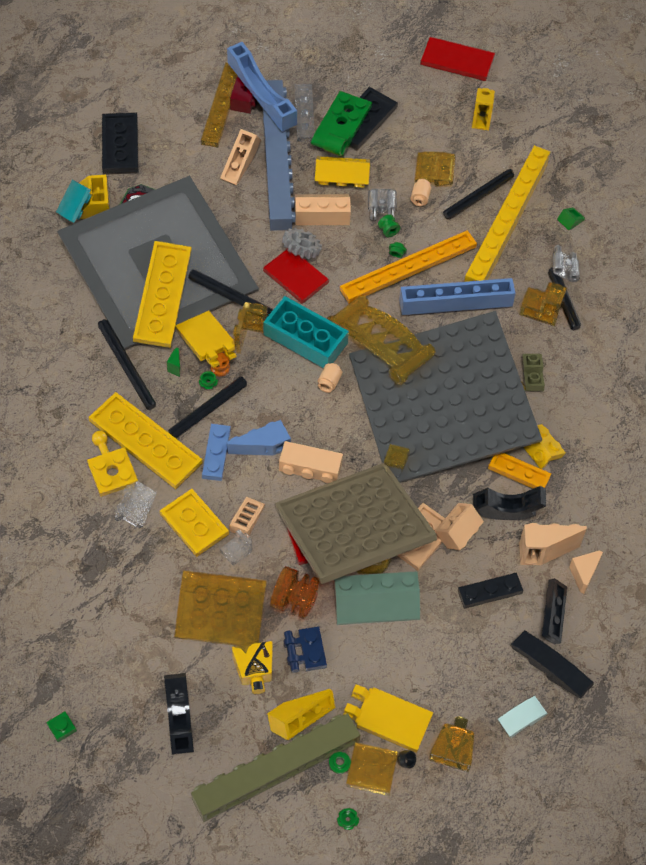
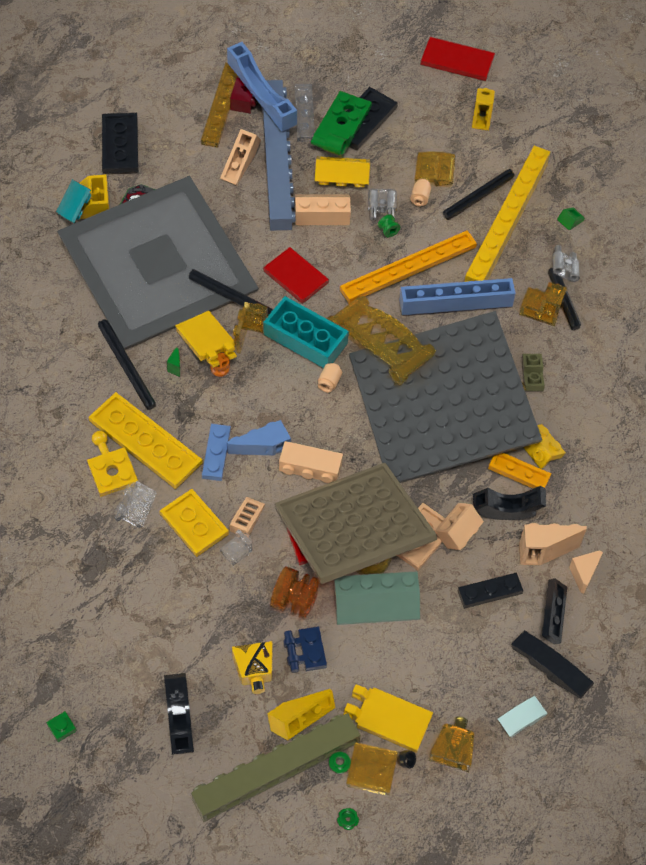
yellow plate [133,241,192,348] -> none
black axle [168,376,247,438] -> none
clear yellow slope [174,571,267,646] -> none
green plate [199,371,218,390] -> none
light grey gear [282,228,322,259] -> none
clear yellow plate [384,444,410,470] -> none
green plate [389,242,407,258] -> none

